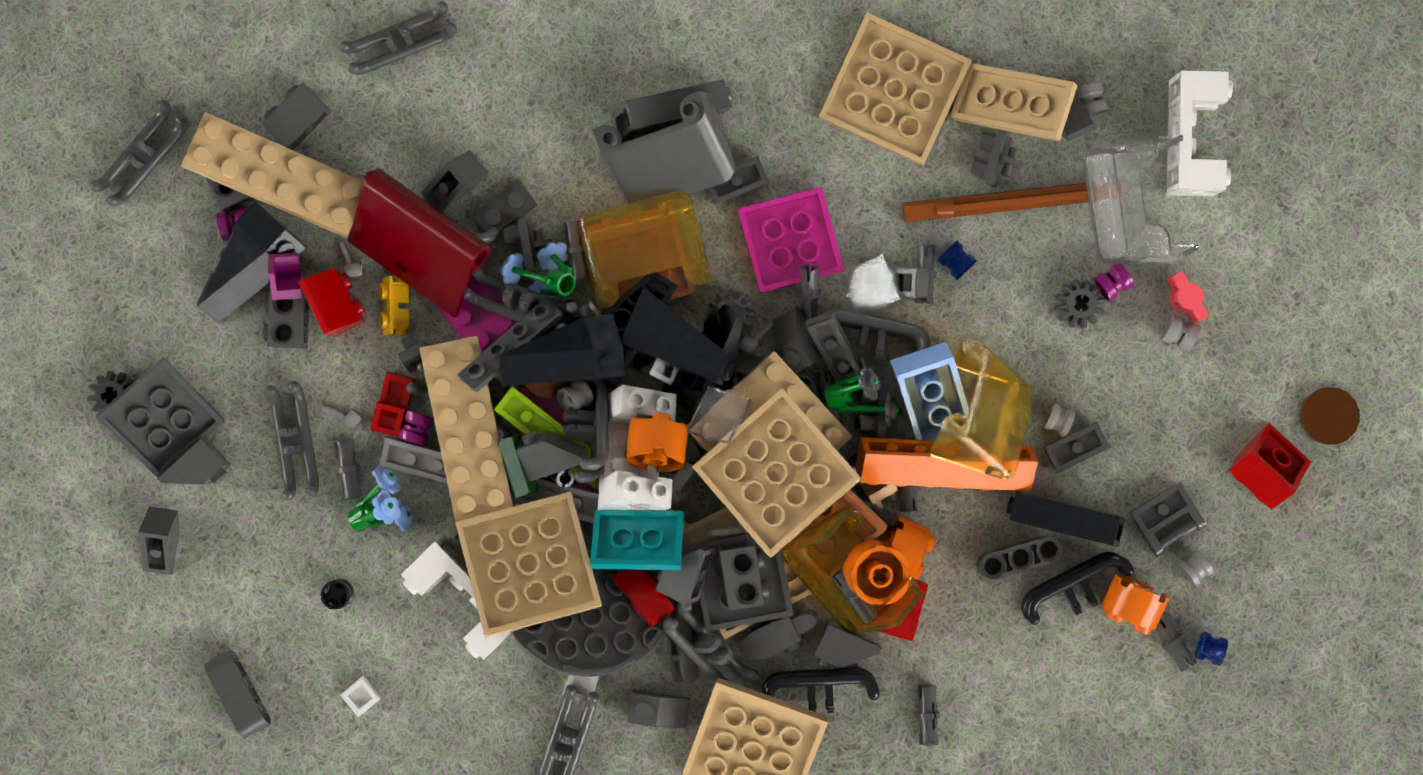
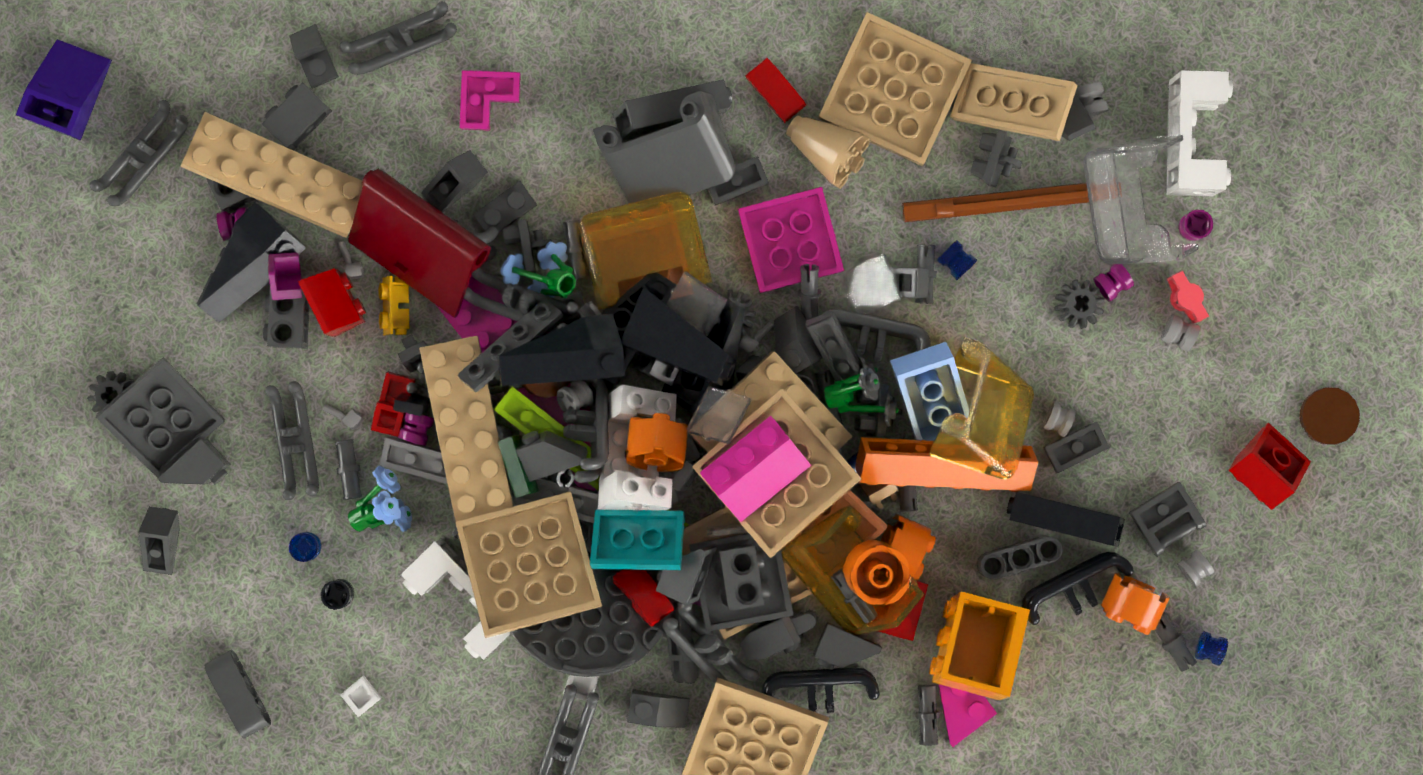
none -> dark purple slope [16,39,112,141]
none -> dark grey slope [289,24,339,89]
none -> clear blue wheel [289,532,322,562]
none -> black tile [393,393,430,416]
none -> dark pink plate [459,70,521,131]
none -> clear piece [667,272,727,337]
none -> dark pink slope [700,416,812,522]
none -> red slope [745,58,807,123]
none -> tan cone [786,115,870,189]
none -> light orange container [929,591,1030,700]
none -> dark pink wing [938,684,997,747]
none -> magenta wheel [1178,209,1213,241]

